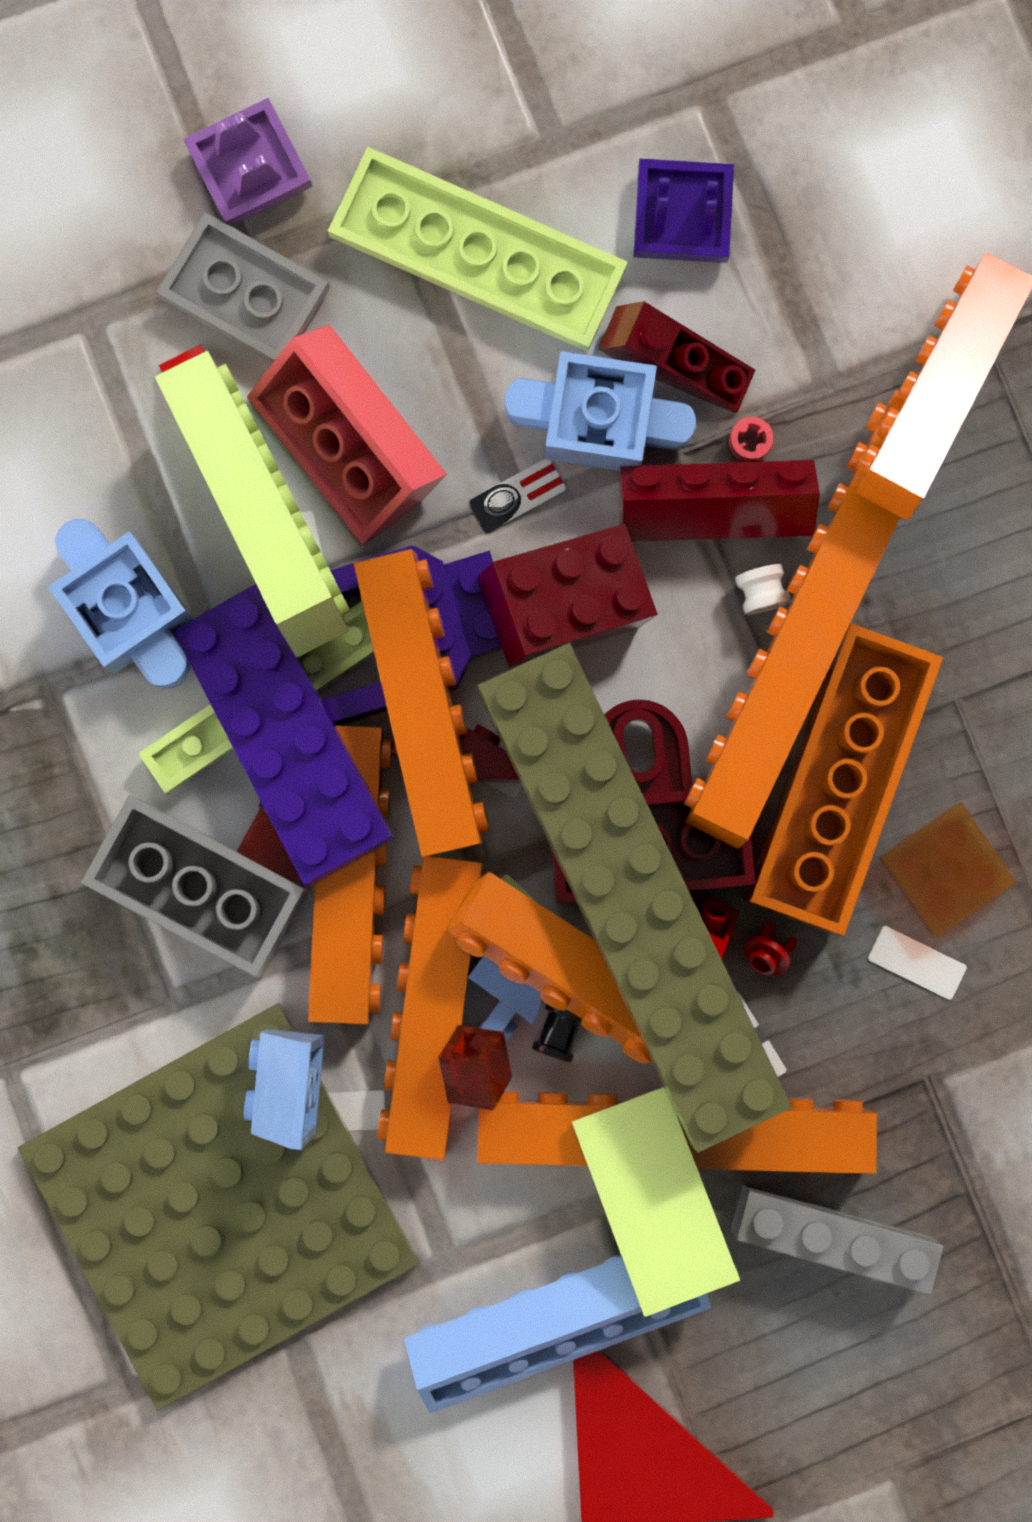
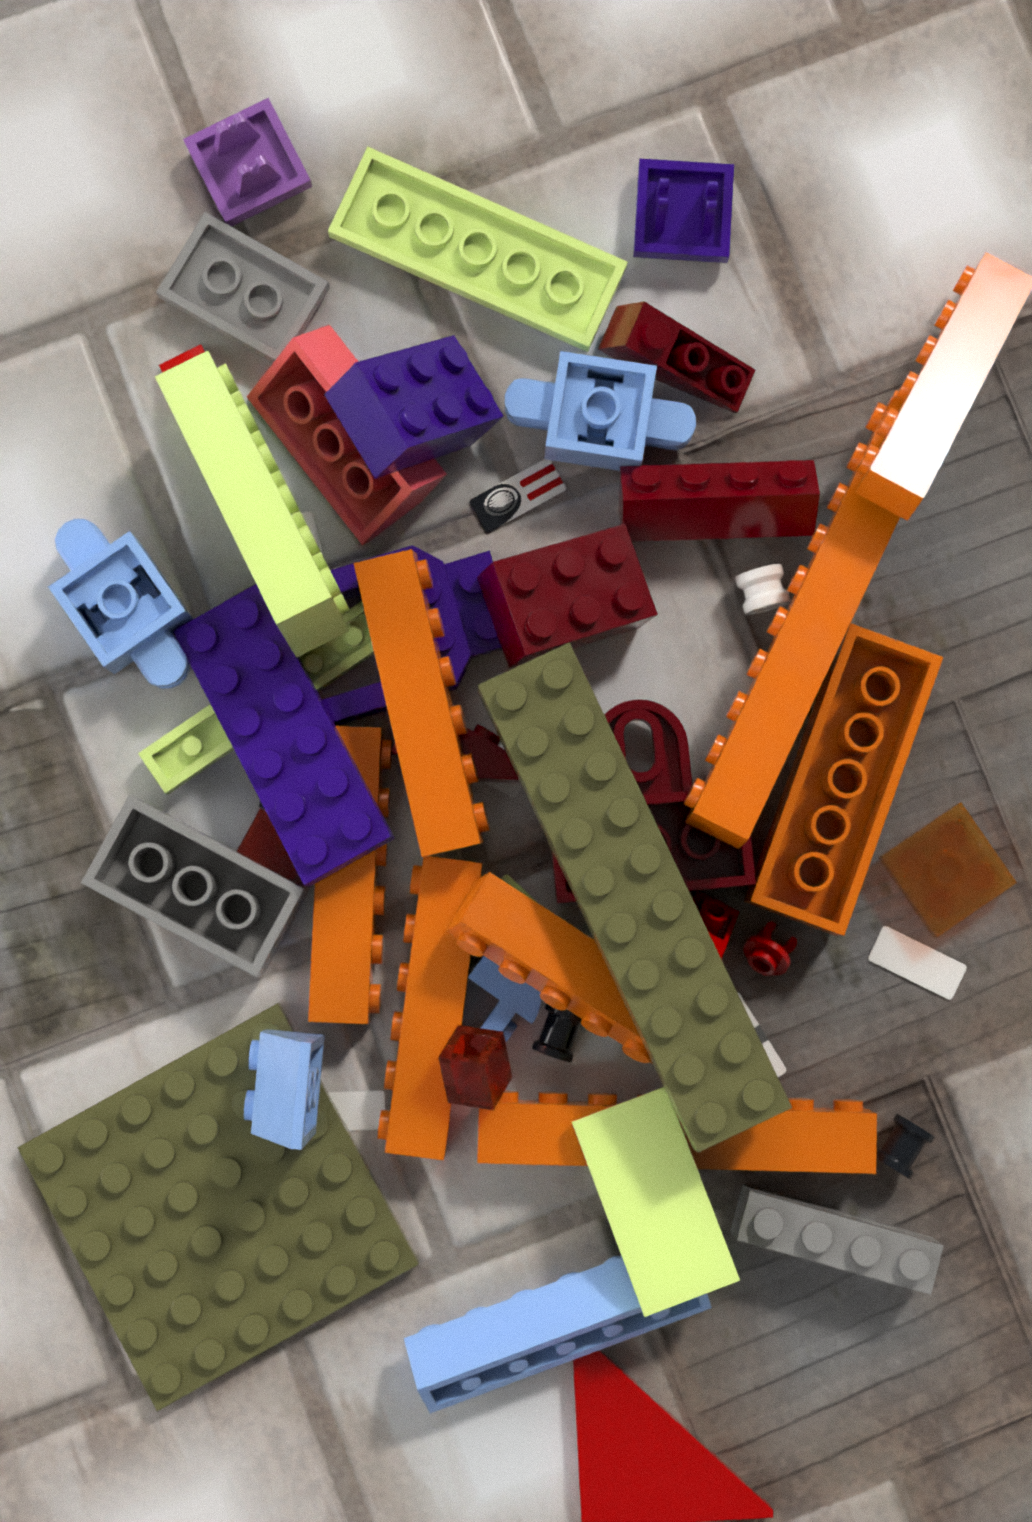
coral bush [728,417,774,462] -> none
none -> dark purple brick [324,335,504,479]
none -> black bush [876,1113,935,1179]

